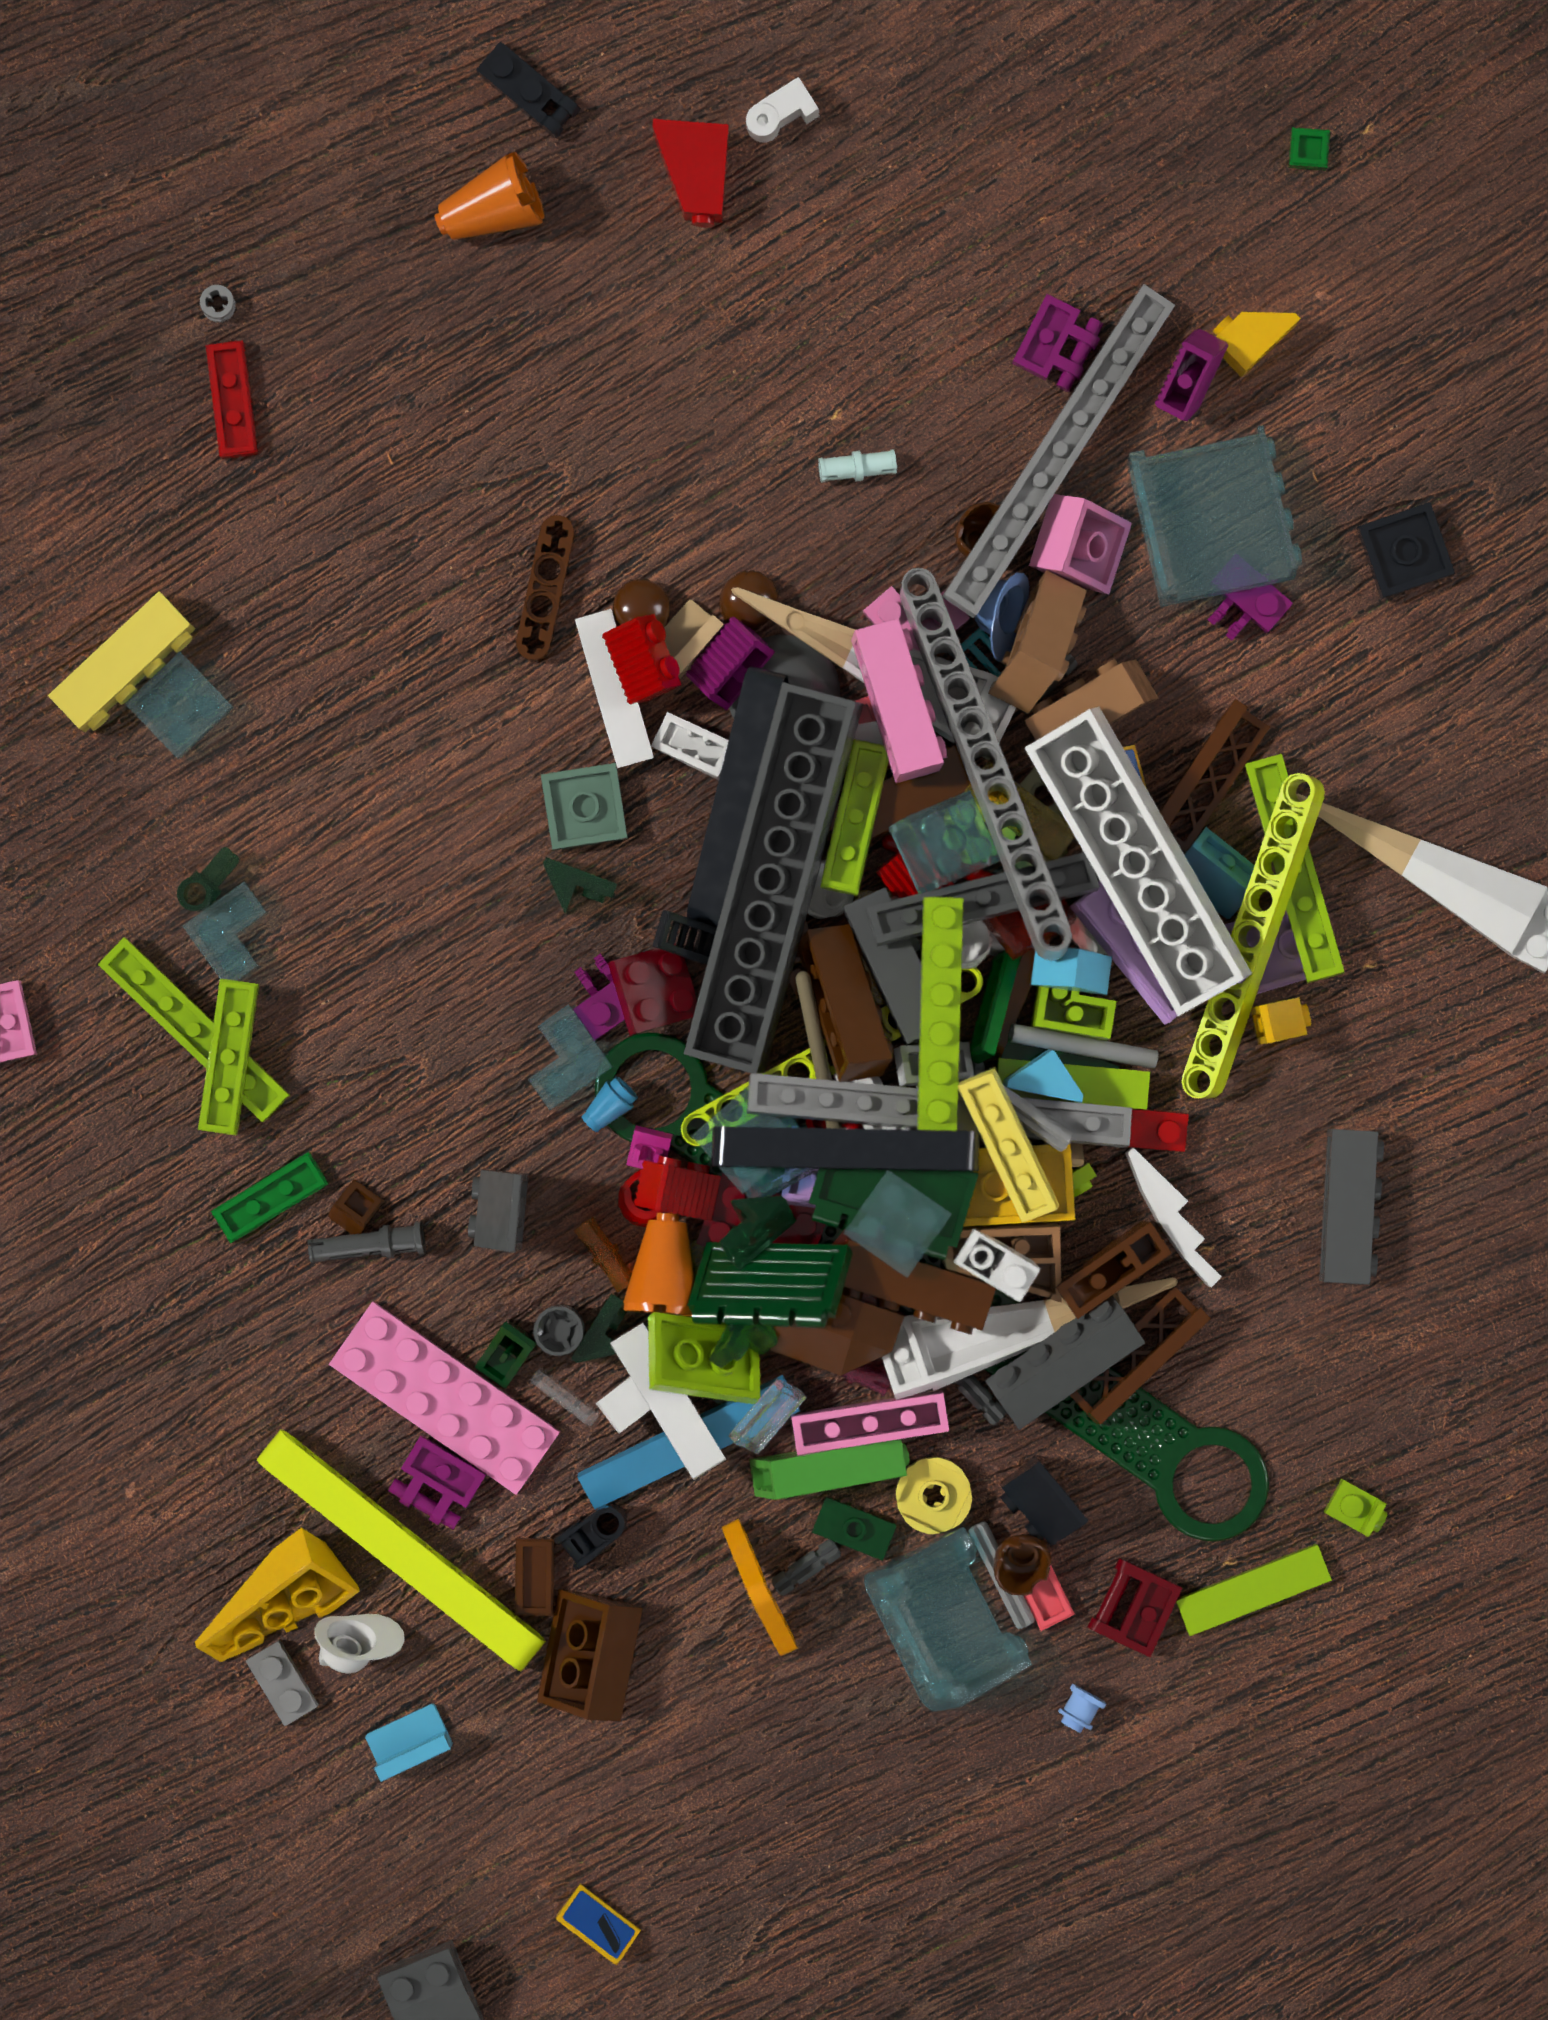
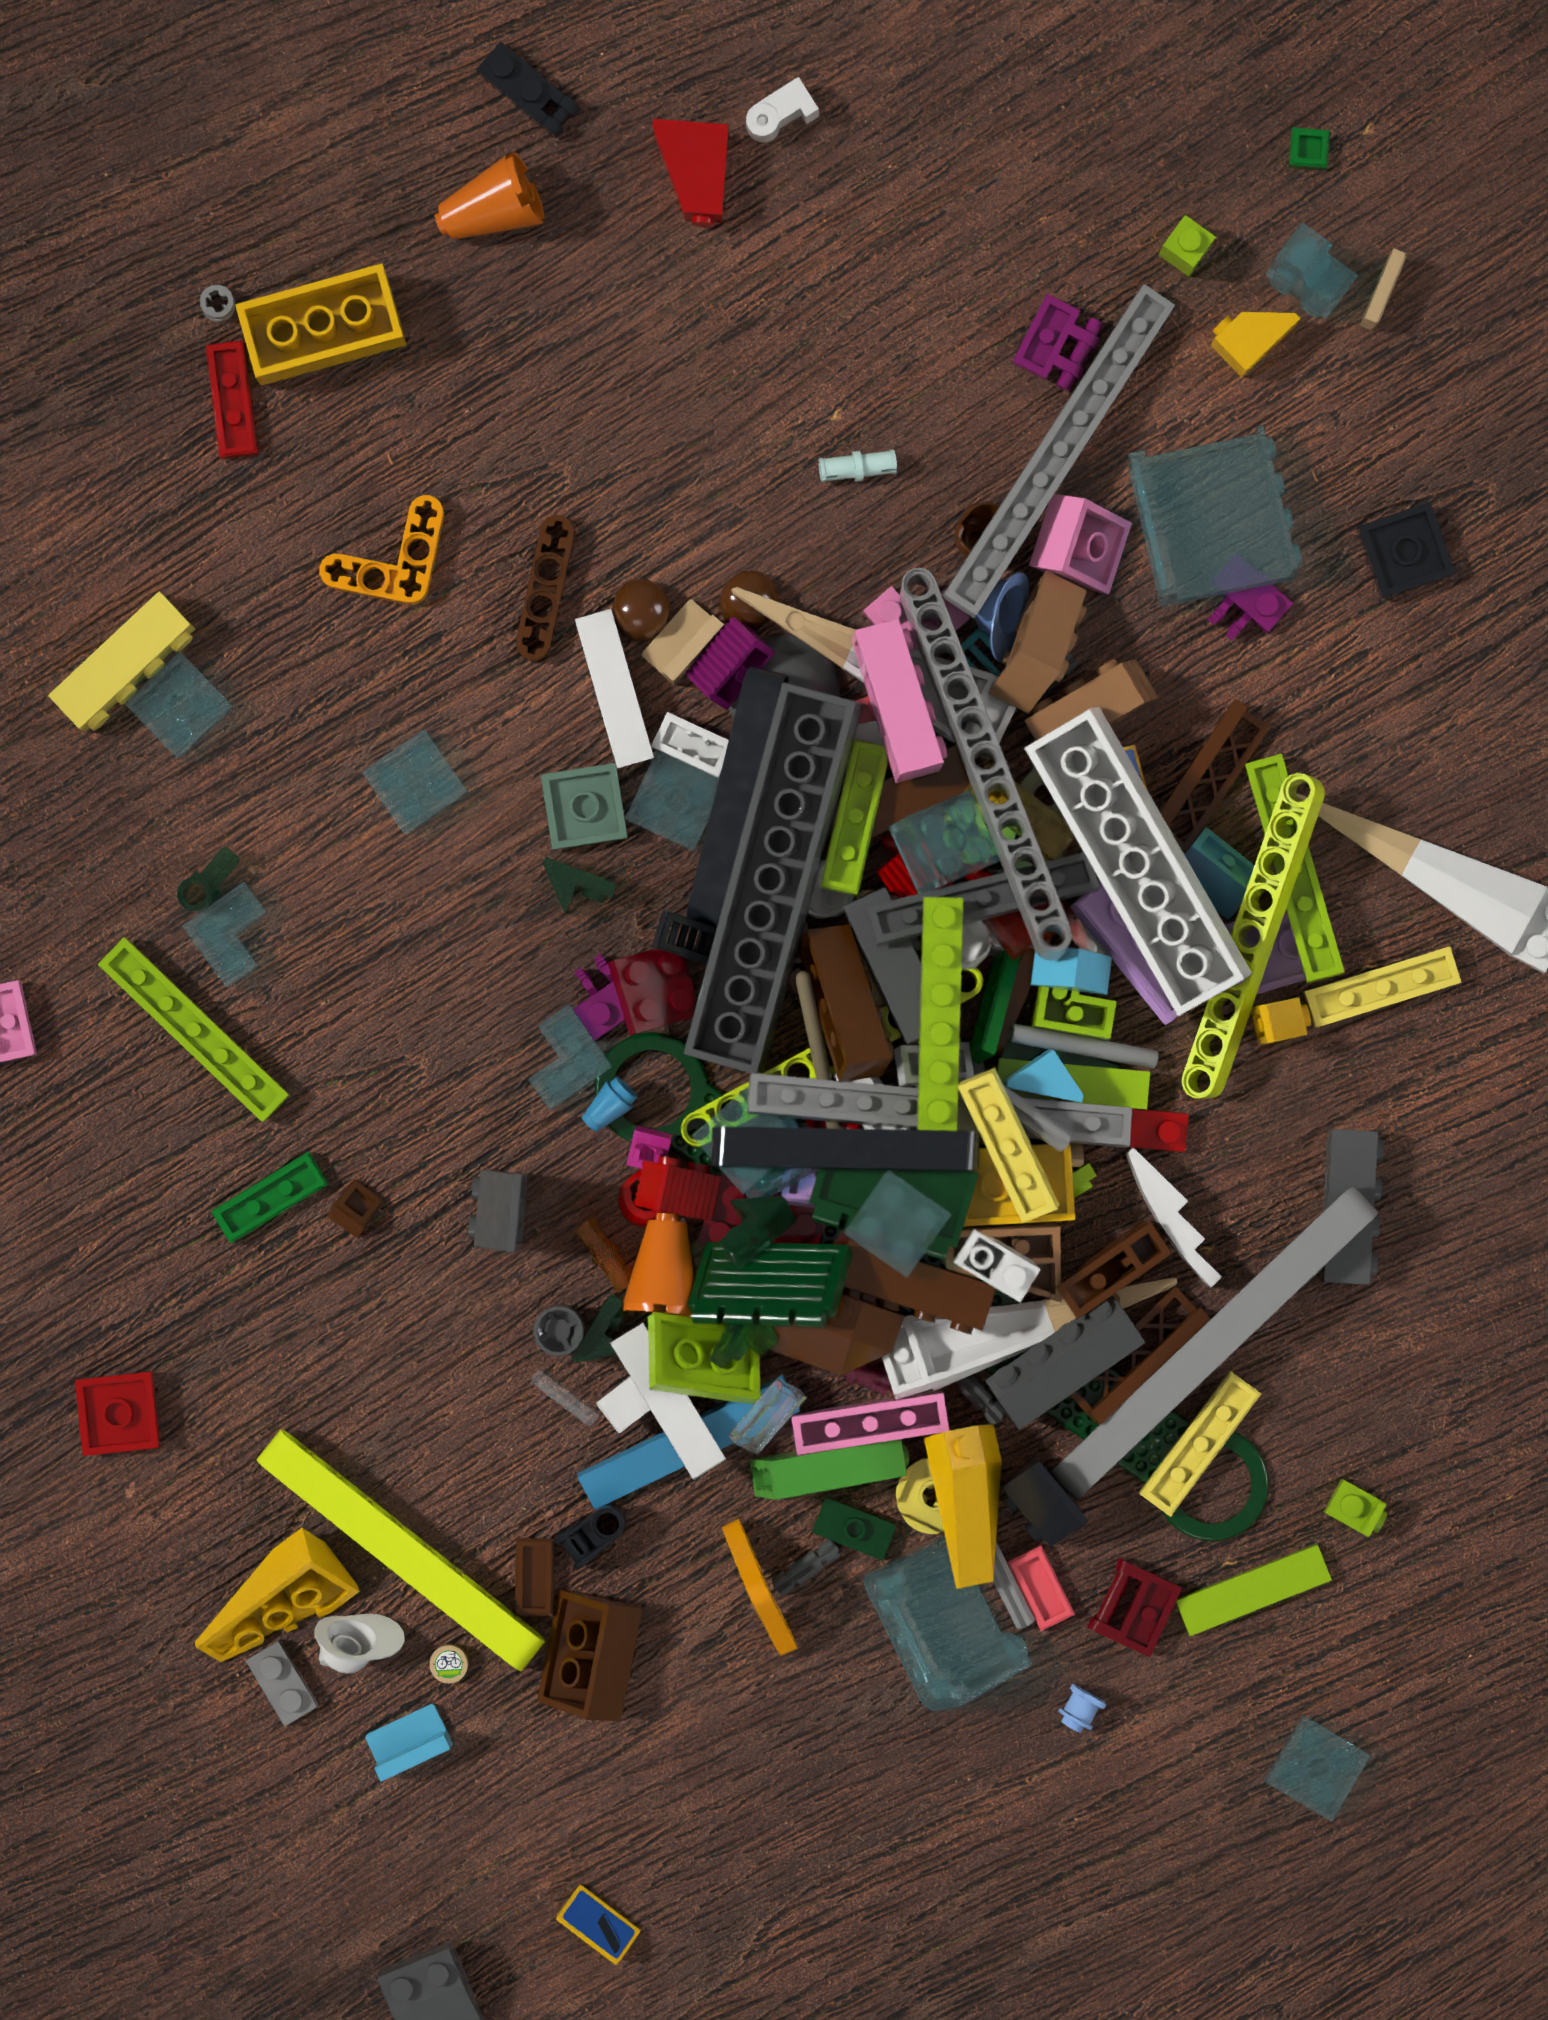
lime tile [198,979,259,1135] -> none
dark grey pin [308,1221,426,1263] -> none
bright pink plate [329,1301,561,1495] -> none
magenta plate [388,1435,486,1530] -> none
dark green slope [474,1319,537,1389] -> none
red brick [602,614,681,705] -> none
reddish brown hair [993,1534,1052,1596] -> none
magenta brick [1155,328,1229,421] -> none
none -> red plate [75,1371,161,1456]
none -> yellow brick [235,263,407,386]
none -> light orange beam [319,495,444,605]
none -> clear light blue plate [362,729,468,836]
none -> tile [430,1644,469,1684]
none -> clear light blue plate [625,750,719,852]
none -> yellow wedge [924,1424,1002,1589]
none -> light grey beam [1050,1185,1379,1501]
none -> light yellow tile [1139,1370,1261,1517]
none -> lime brick [1159,215,1216,277]
none -> clear light blue plate [1264,1715,1371,1822]
none -> clear light blue brick [1266,222,1358,319]
none -> light yellow plate [1303,946,1462,1028]
none -> tan tile [1359,248,1407,330]

